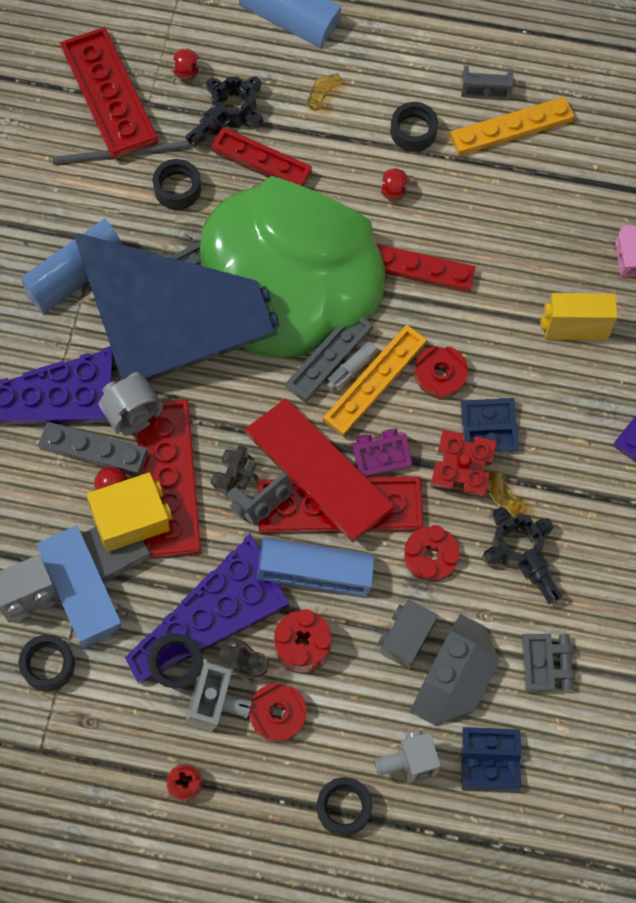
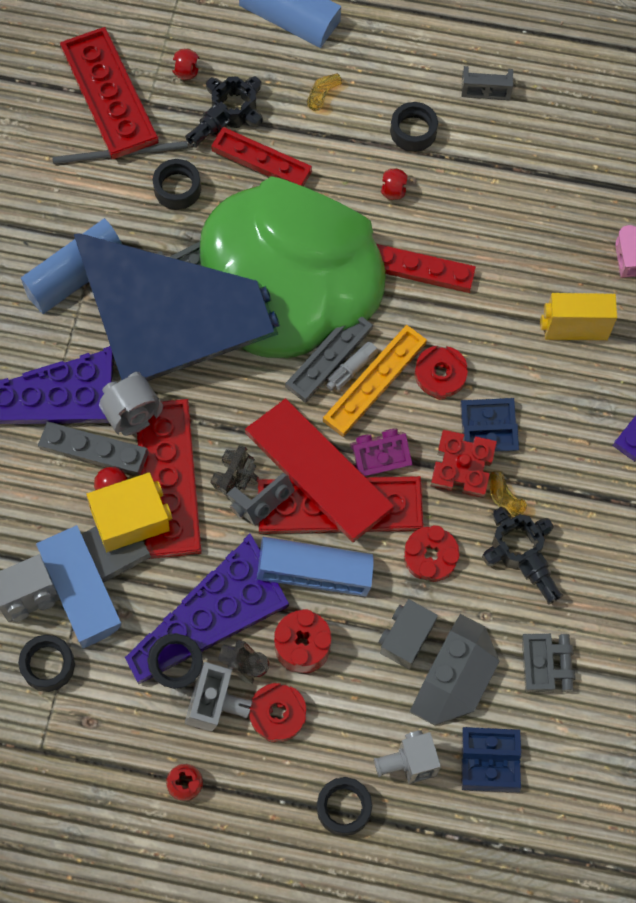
light orange plate [449,97,575,157] -> none

